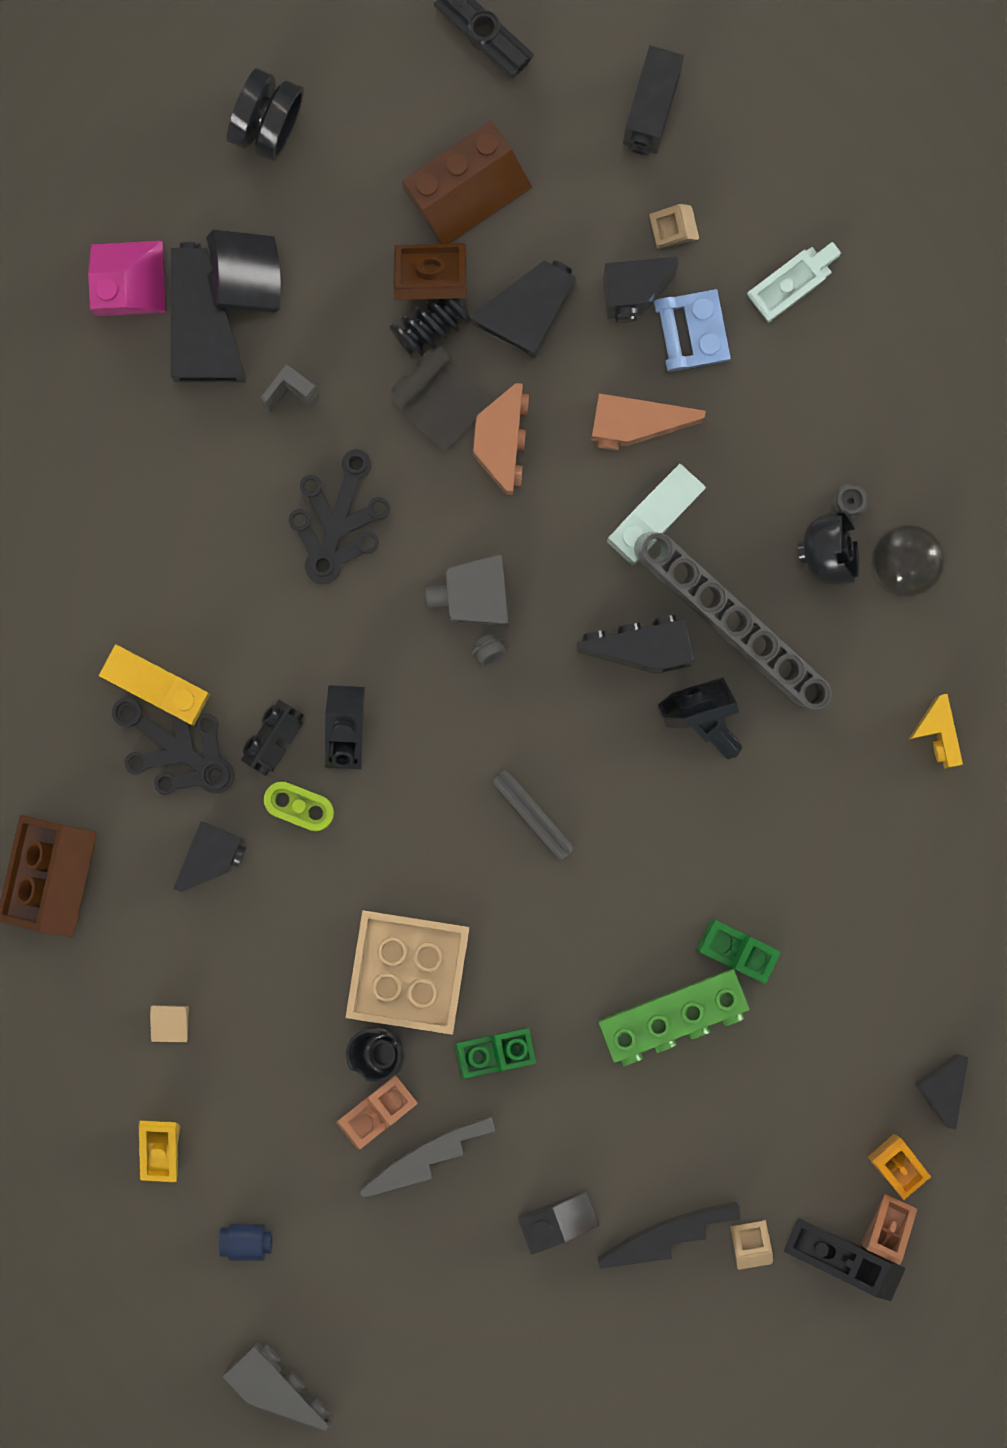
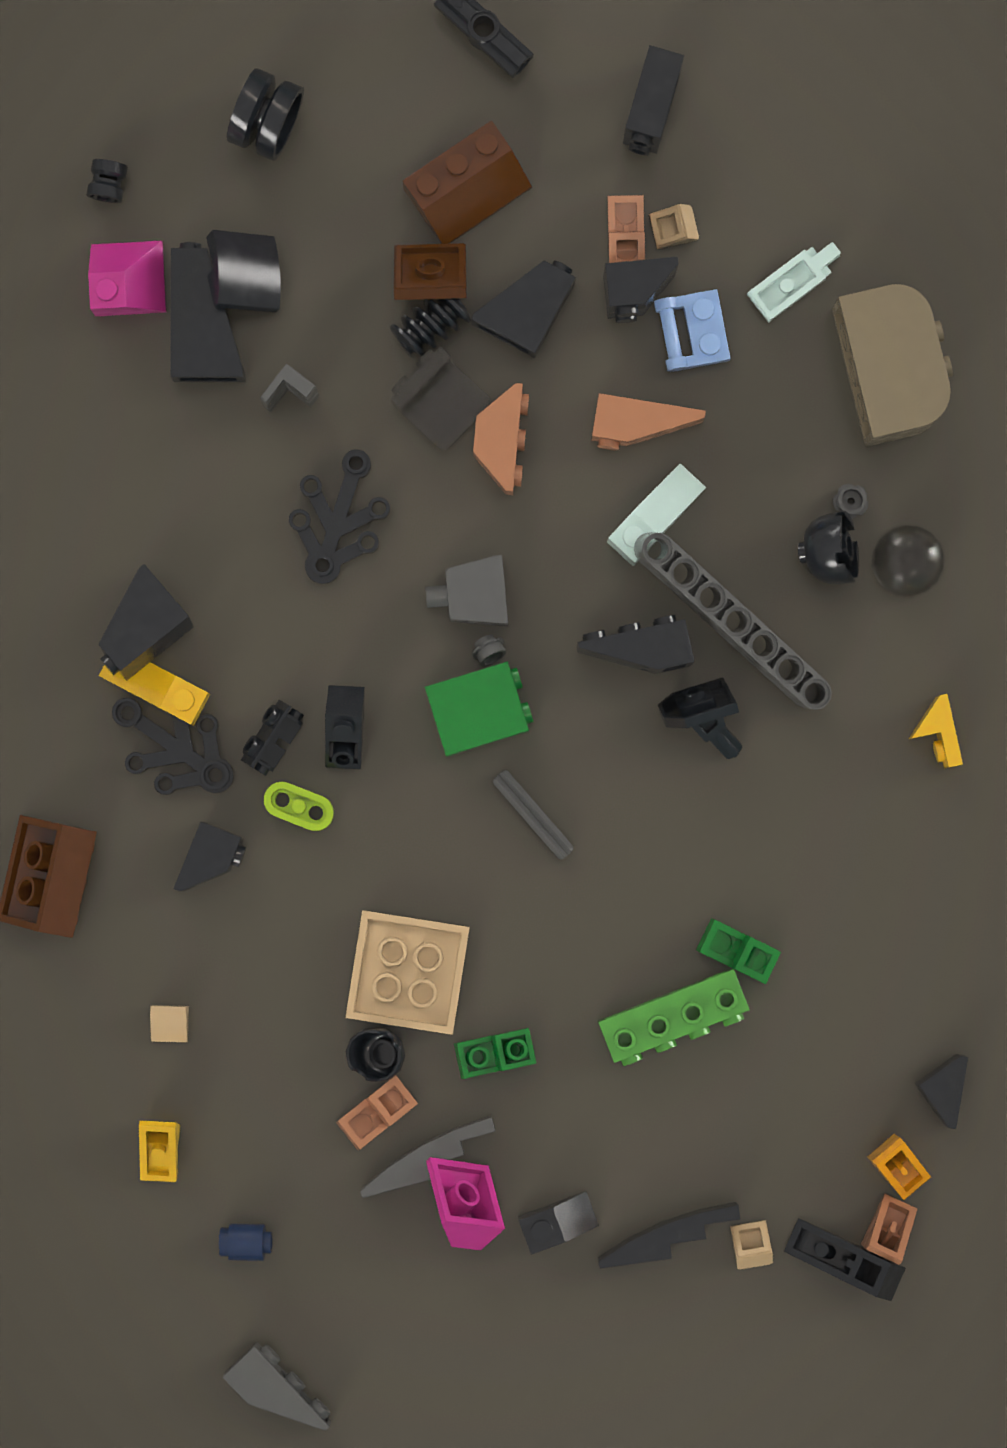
none -> black wheel [86,159,128,203]
none -> black slope [99,564,194,681]
none -> green panel [425,661,534,757]
none -> dark pink slope [426,1157,505,1250]
none -> nougat slope [607,195,645,263]
none -> dark tan brick [832,284,953,447]

